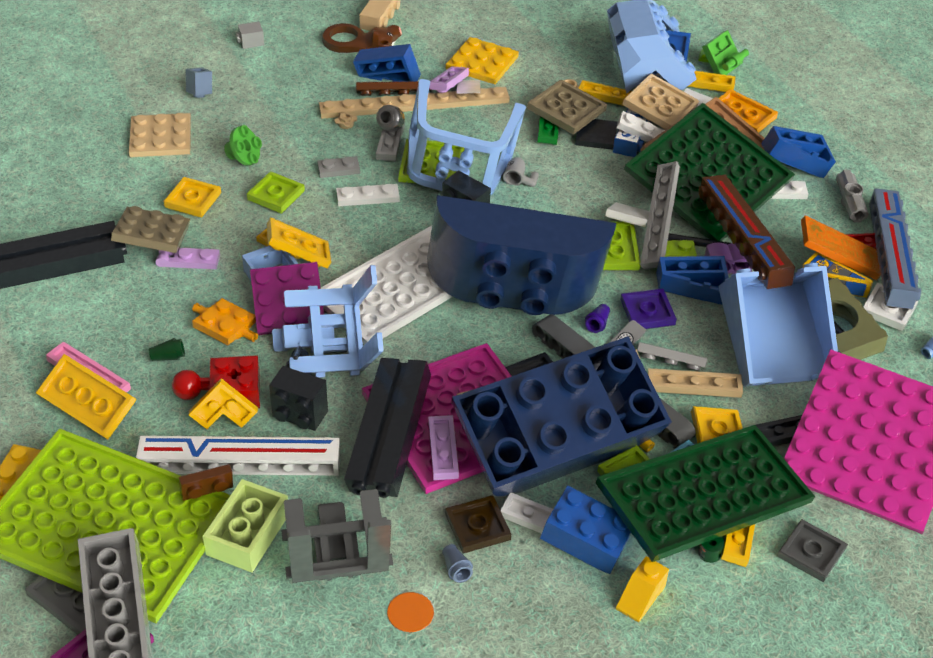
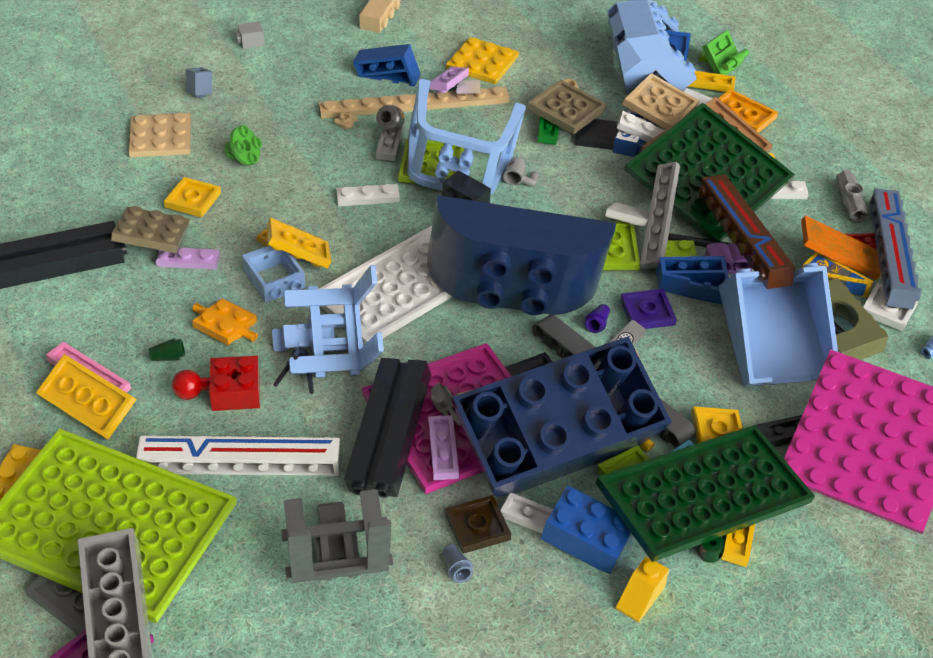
reddish brown plate [179,464,233,501] -> none
yellow plate [188,378,258,429] -> none
yellowish green brick [203,479,288,573] -> none
lime plate [247,171,305,214] -> none
magenta plate [250,262,324,335] -> none
black brick [269,366,328,431] -> none
light grey plate [317,156,360,178] -> none
reddish brown animal [322,23,402,53] -> none
reddish brown plate [356,81,432,96] -> none
orange piece [387,592,434,632] -> none
yellow plate [578,80,632,106] -> none
light grey plate [637,342,708,371] -> none
tan plate [647,368,743,398] -> none
blue wedge [761,126,836,178] -> none
dark grey tile [777,519,848,582] -> none
none -> light grey piece [430,383,462,426]

